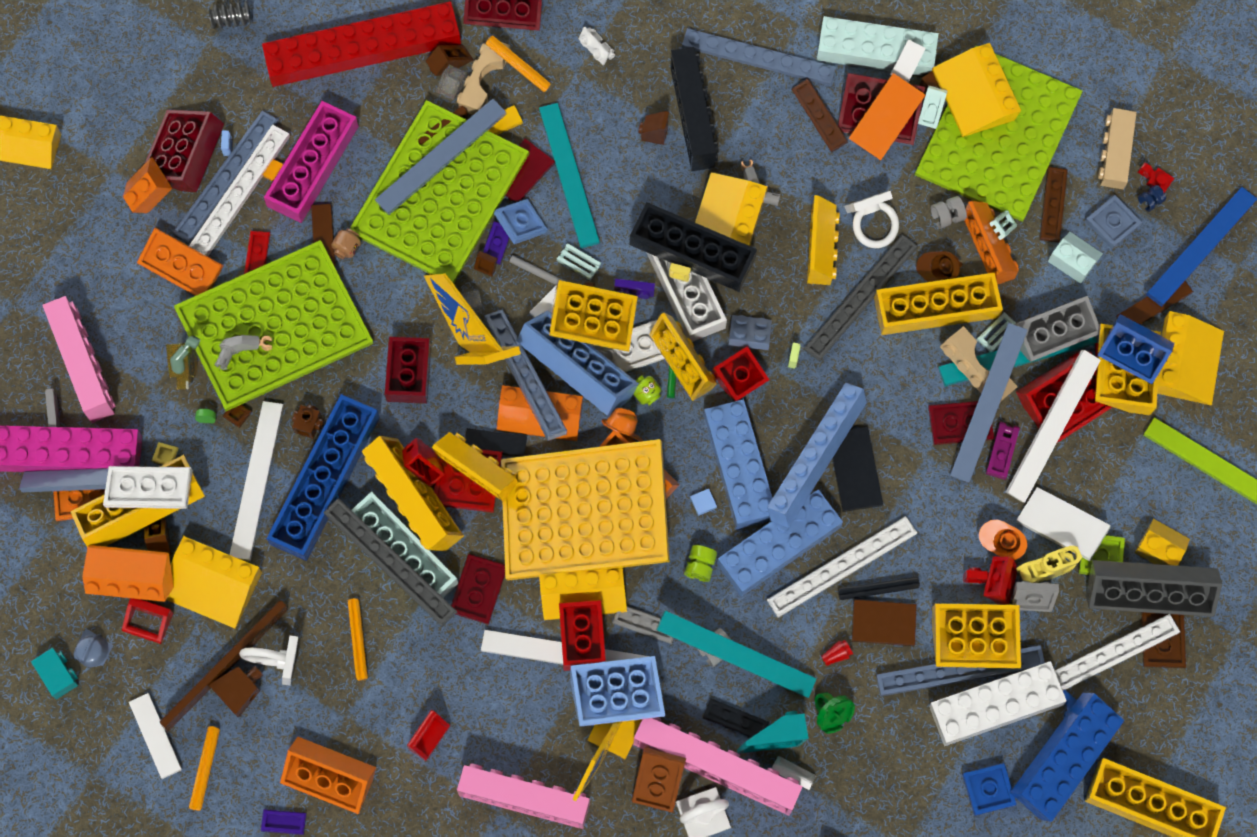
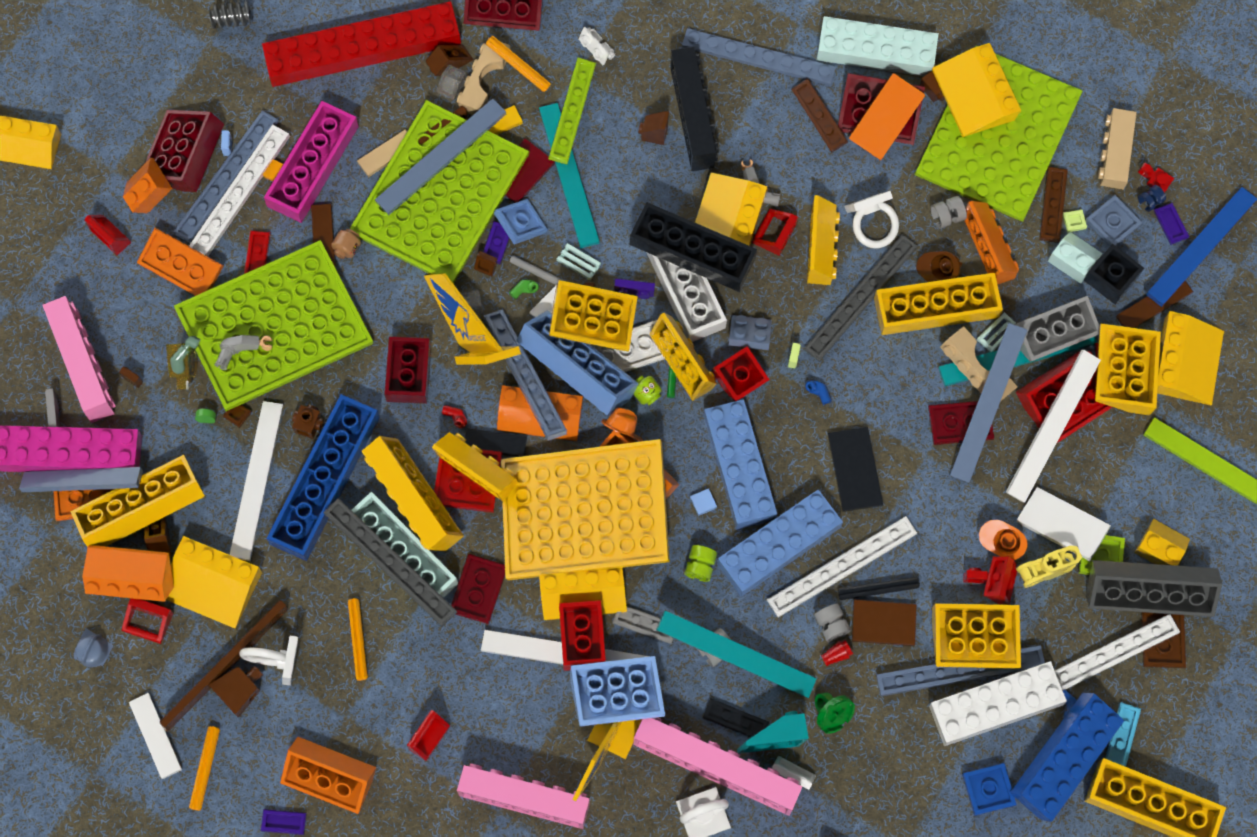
teal brick [31,648,78,700] -> none
white tile [103,466,192,509] -> none
light yellow tile [152,442,179,465] -> none
red torso [402,438,445,487] -> none
dark orange tile [632,747,686,813] -> none
light yellow tile [669,263,691,282] -> none
medium blue brick [767,383,867,528] -> none
white tile [890,39,926,83] -> none
light aqua plate [918,86,948,129] -> none
magenta plate [986,421,1020,480] -> none
light aqua tile [989,210,1017,240] -> none
light grey plate [1010,581,1059,612] -> none
blue slope [1098,314,1174,384] -> none
none -> red tile [84,215,131,256]
none -> reddish brown tile [119,366,143,388]
none -> tan tile [357,129,407,178]
none -> red arm [442,405,467,429]
none -> bright green arm [509,280,539,300]
none -> lime tile [548,58,596,165]
none -> red tile [751,209,798,256]
none -> blue arm [805,380,832,405]
none -> light grey wheel [814,603,851,642]
none -> yellowish green tile [1063,209,1087,232]
none -> black brick [1084,244,1144,305]
none -> medium azure tile [1105,702,1141,767]
none -> dark purple tile [1154,203,1189,245]

